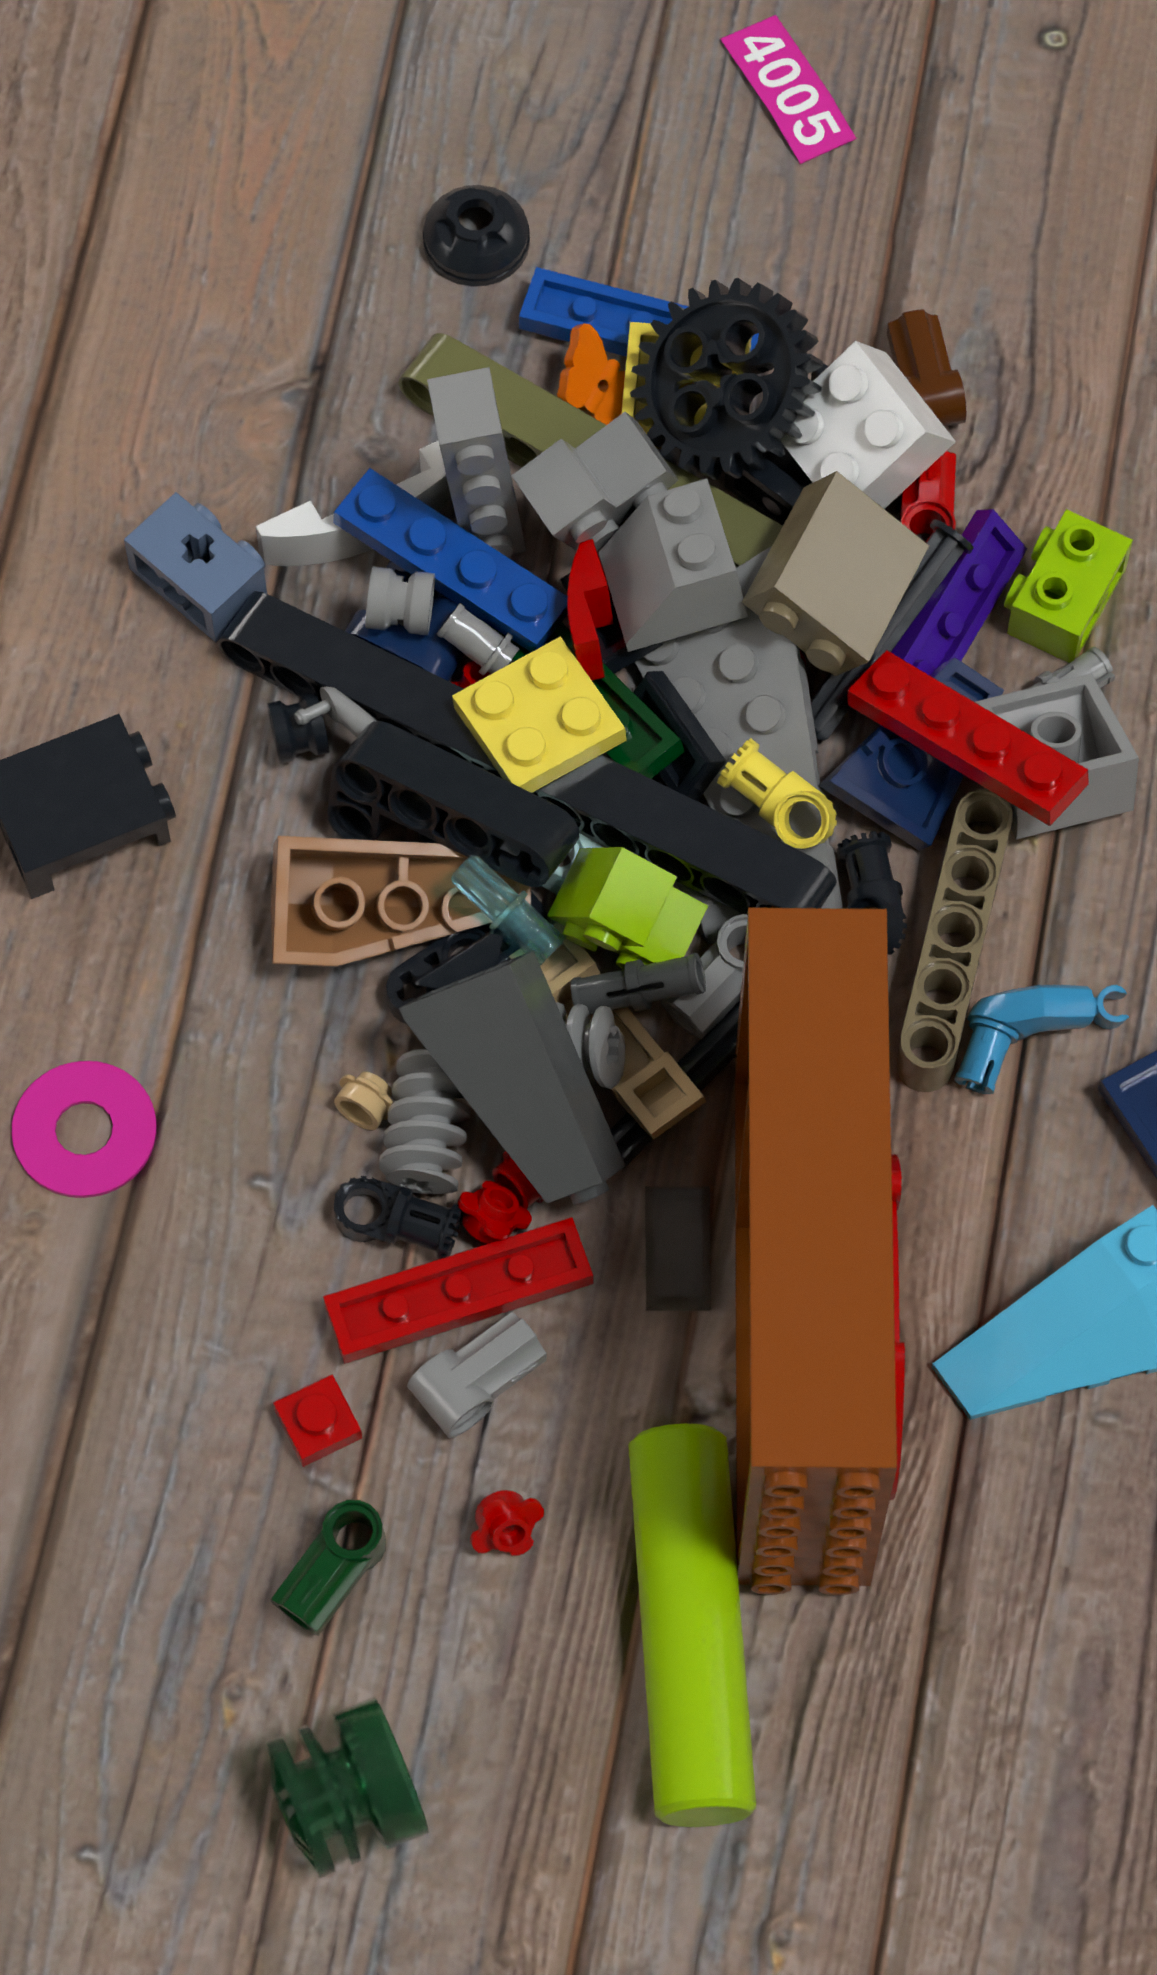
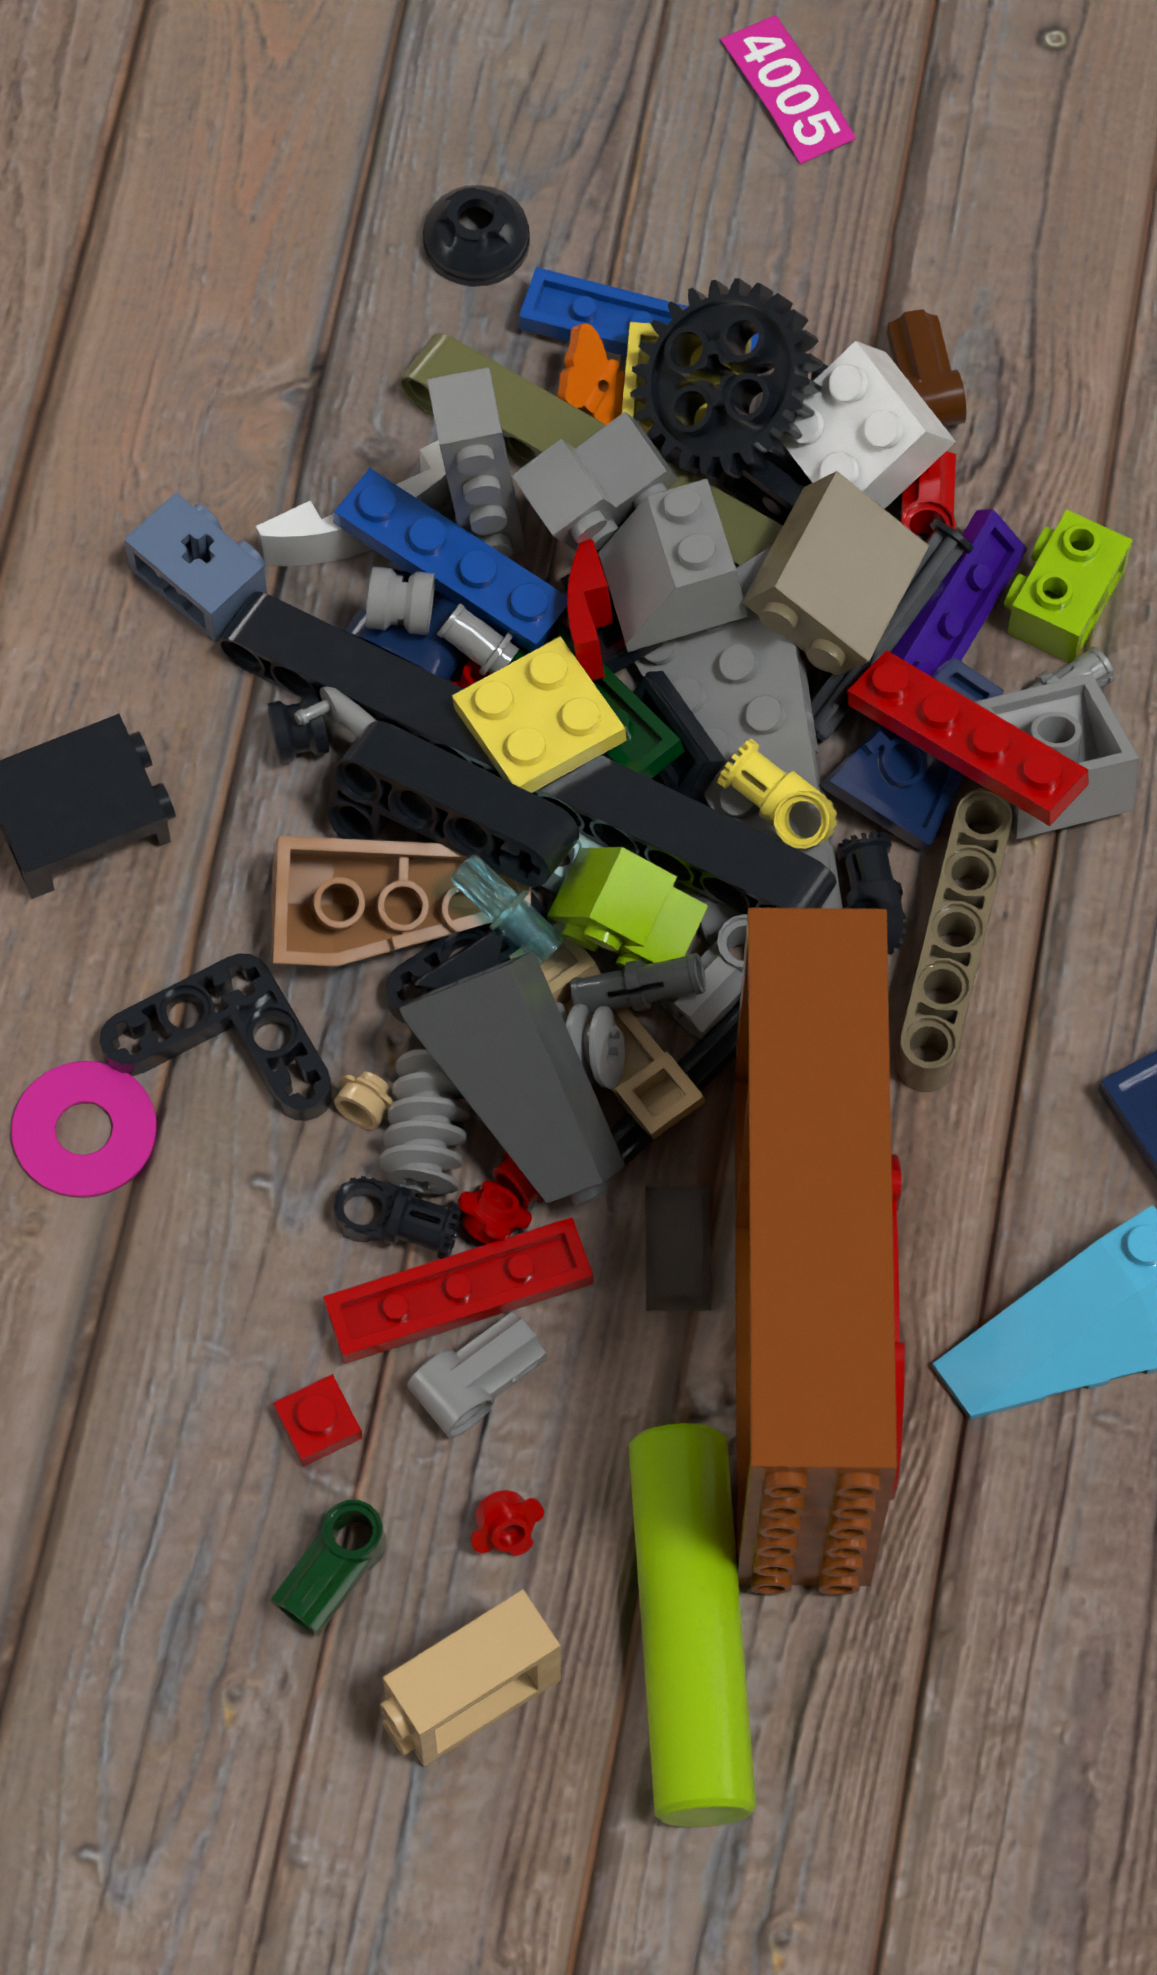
clear green wheel [265,1697,429,1878] -> none
dark azure arm [954,985,1129,1094] -> none
none -> black beam [100,953,333,1121]
none -> tan window [380,1589,561,1767]

